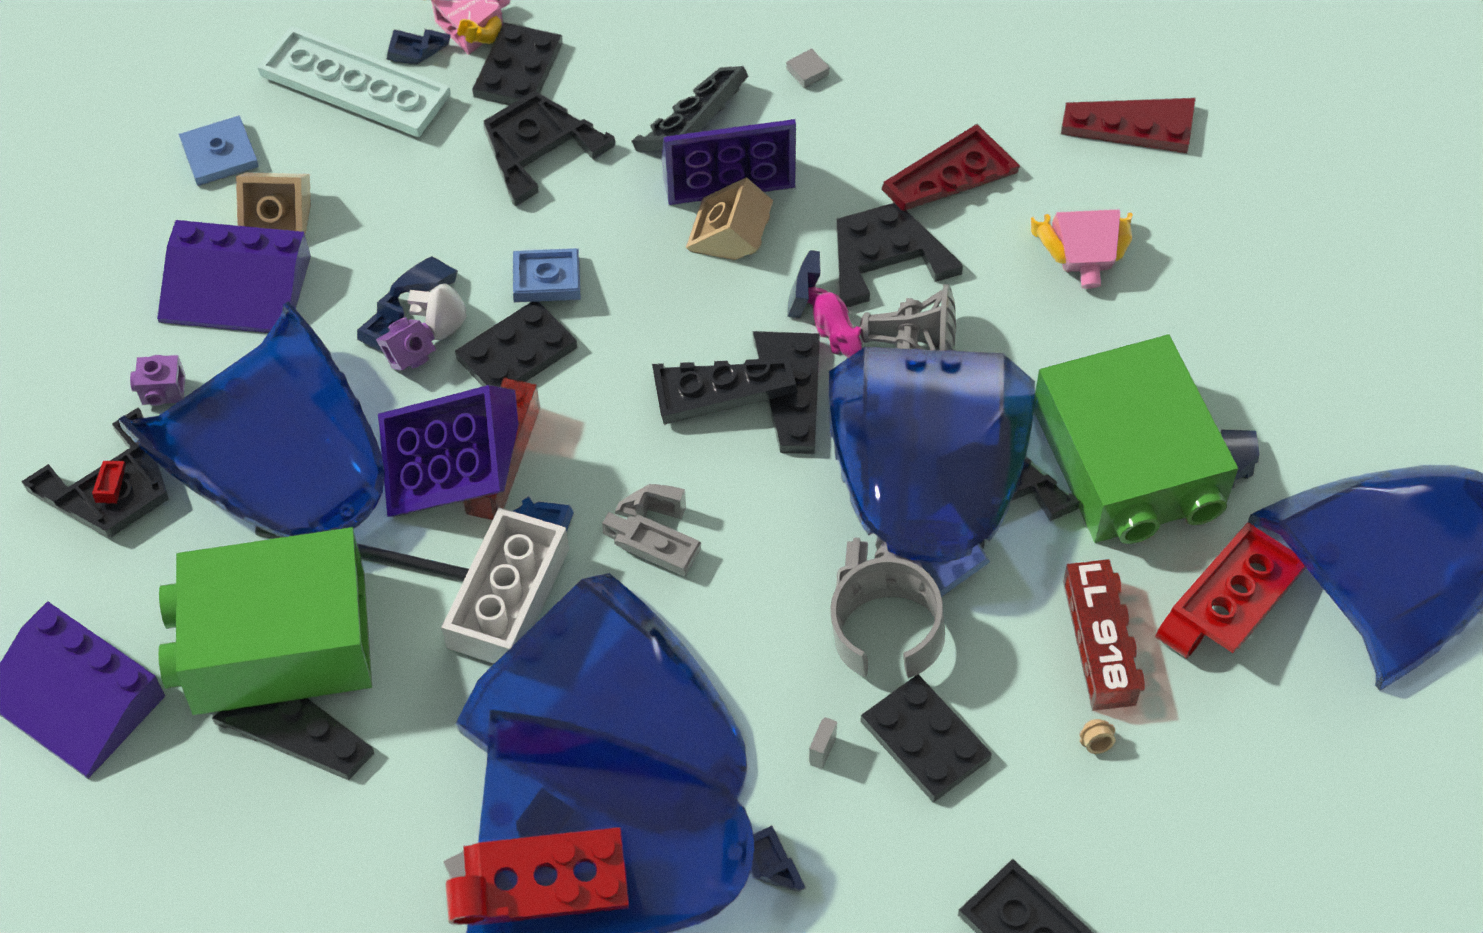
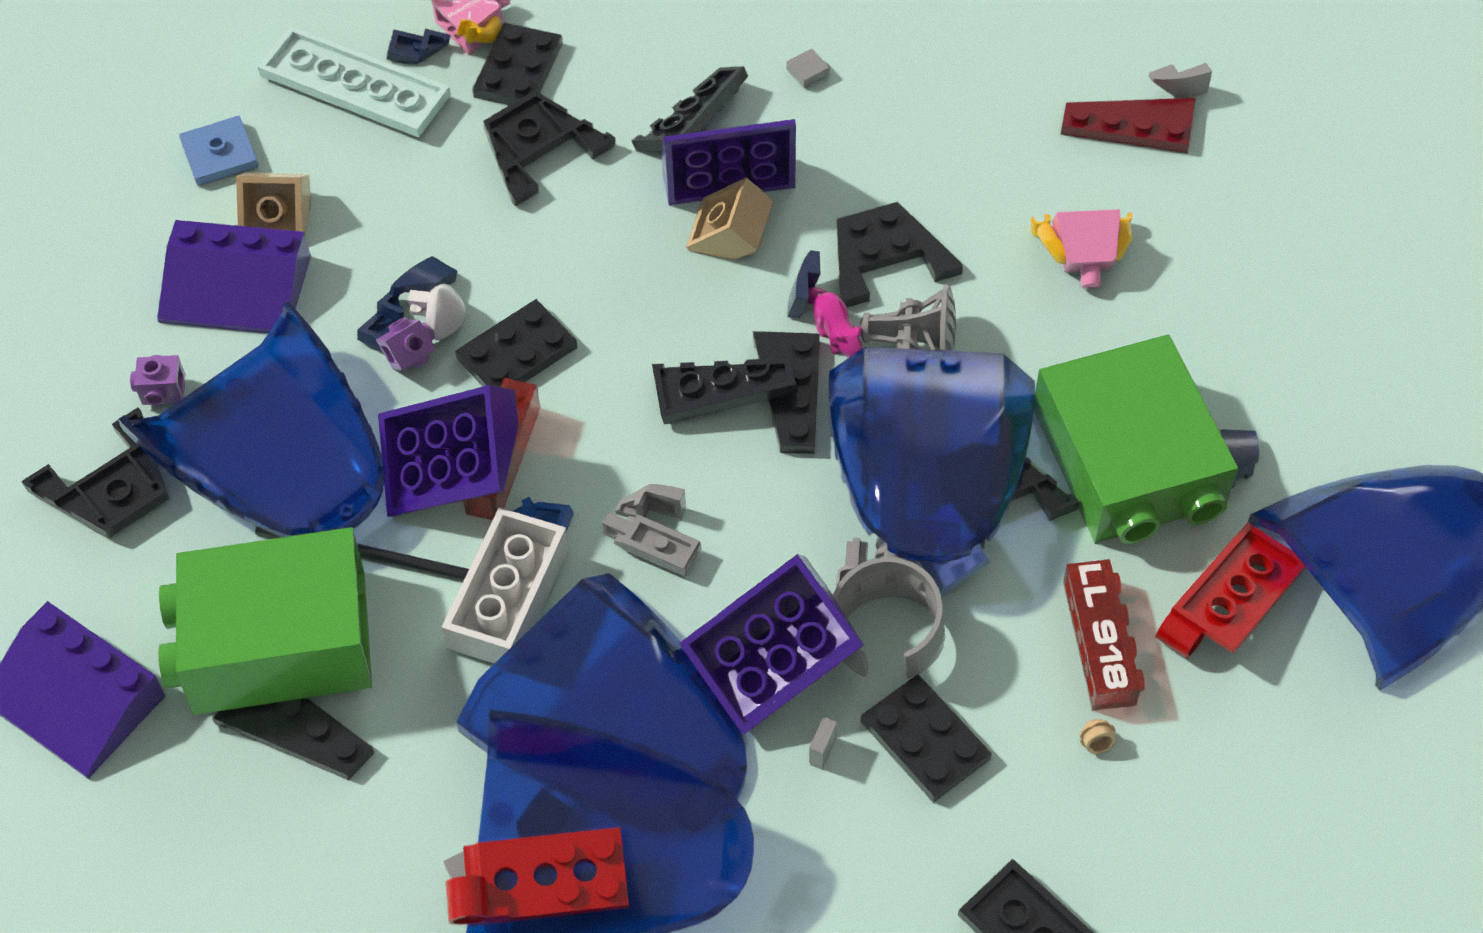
red piece [92,461,126,503] -> none
medium blue plate [513,248,581,302] -> none
dark blue slope [736,826,806,892] -> none
dark red wing [881,124,1020,211] -> none
none -> dark purple slope [679,554,864,735]
none -> light grey slope [1148,63,1213,98]

